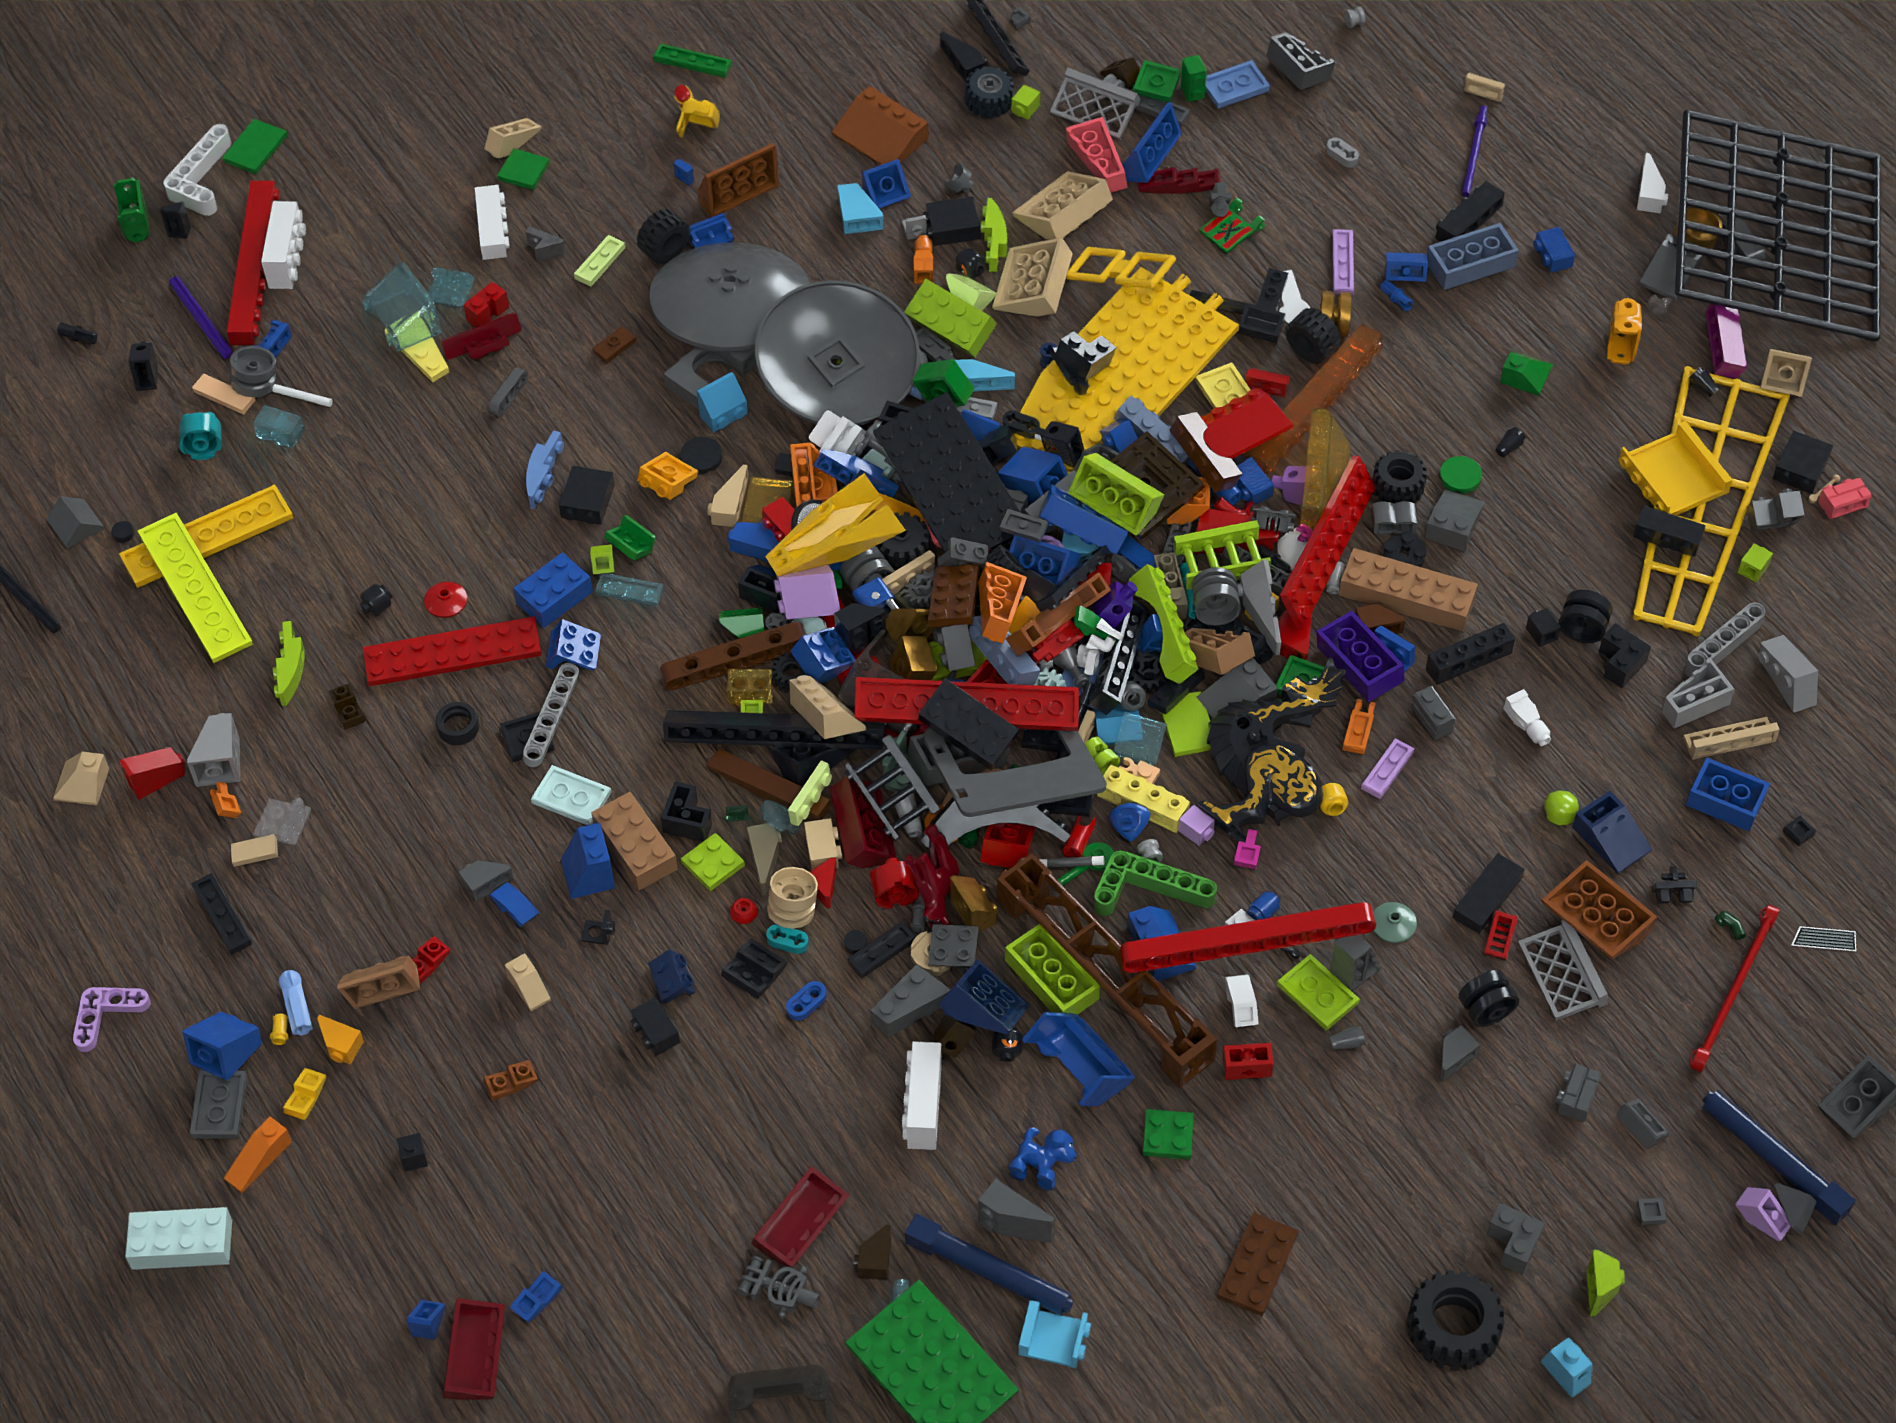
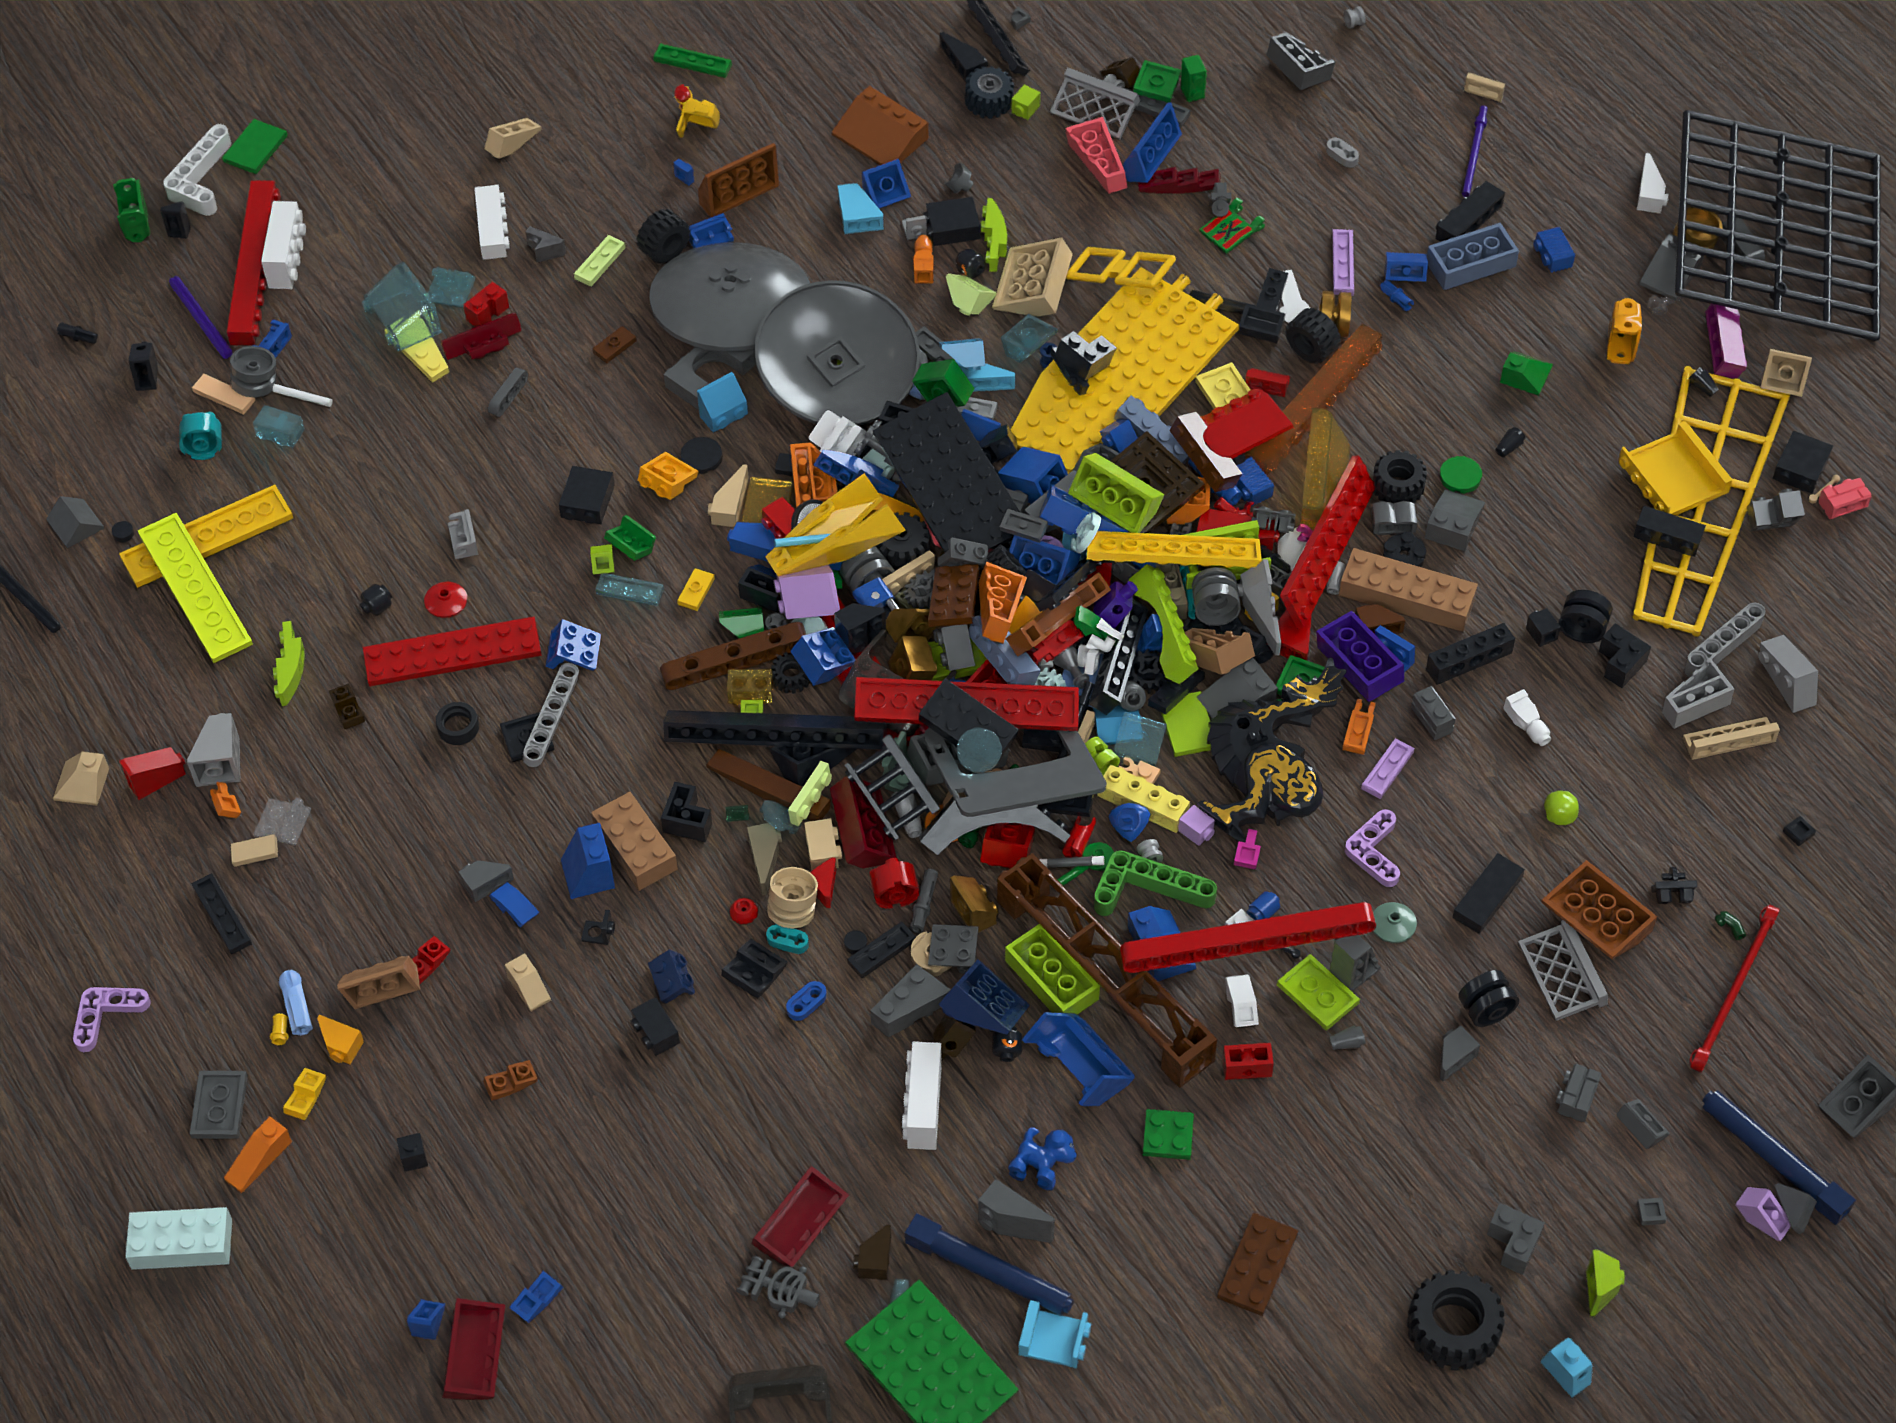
blue slope [183,1012,262,1081] -> none
green tile [497,149,550,190] -> none
blue brick [513,552,593,628] -> none
medium blue slope [526,430,564,510] -> none
light aqua tile [531,765,611,825] -> none
lime plate [681,833,745,892] -> none
tan slope [789,675,866,739] -> none
lime brick [904,279,997,358] -> none
dark red animal [904,824,959,929] -> none
black beam [1002,411,1040,439] -> none
tan slope [1012,171,1113,240] -> none
black torso [1035,421,1085,468] -> none
medium blue plate [1205,60,1270,109] -> none
medium lavender torso [1272,466,1322,509] -> none
yellow head [1319,783,1348,816] -> none
red slope [1484,910,1518,960] -> none
dark blue slope [1572,791,1652,874] -> none
blue brick [1686,757,1770,832] -> none
lime brick [1738,543,1773,583] -> none
sticker [1791,926,1856,951] -> none
none -> light grey hinge [448,509,479,559]
none -> yellow plate [677,568,715,611]
none -> medium azure bar [774,533,839,548]
none -> dark azure slope [939,338,985,371]
none -> clear light blue tile [957,728,1002,773]
none -> clear light blue slope [1001,314,1058,363]
none -> light aqua tile [1071,512,1101,553]
none -> yellow plate [1087,531,1262,569]
none -> lavender beam [1345,809,1400,887]

